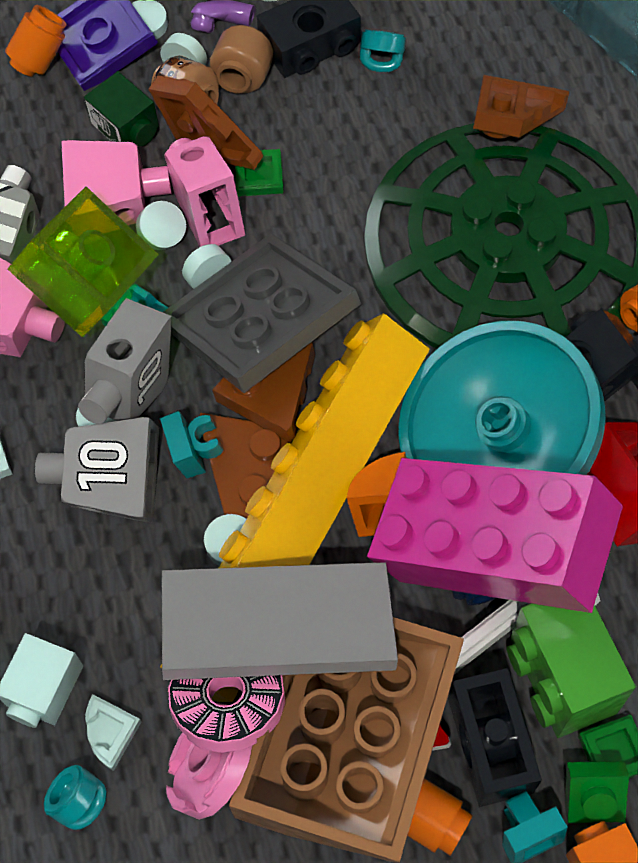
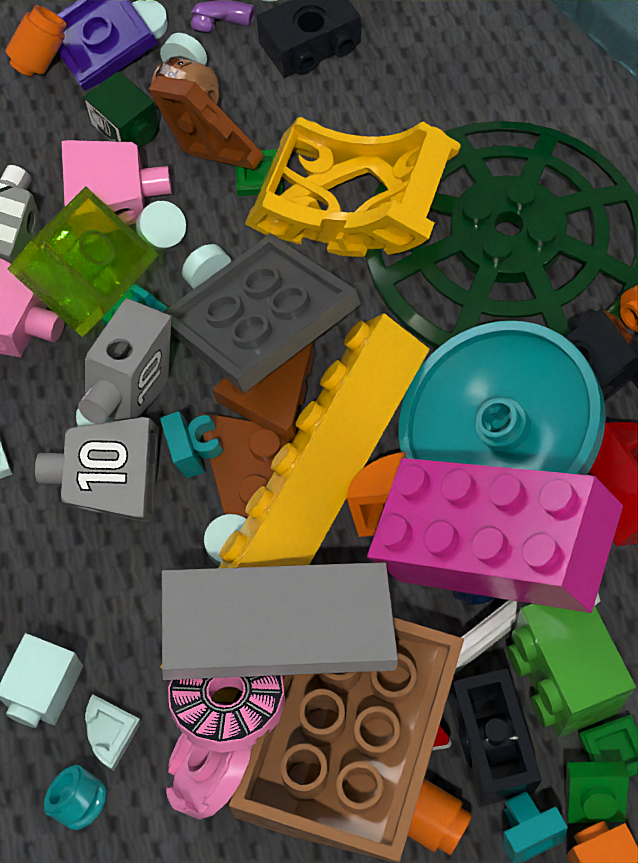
bright pink torso [164,136,245,247] -> none
medium nougat head [210,25,273,93] -> none
teal tile [360,29,406,72] -> none
dark orange wing [473,75,569,138] -> none
none -> yellow fence [245,117,461,257]

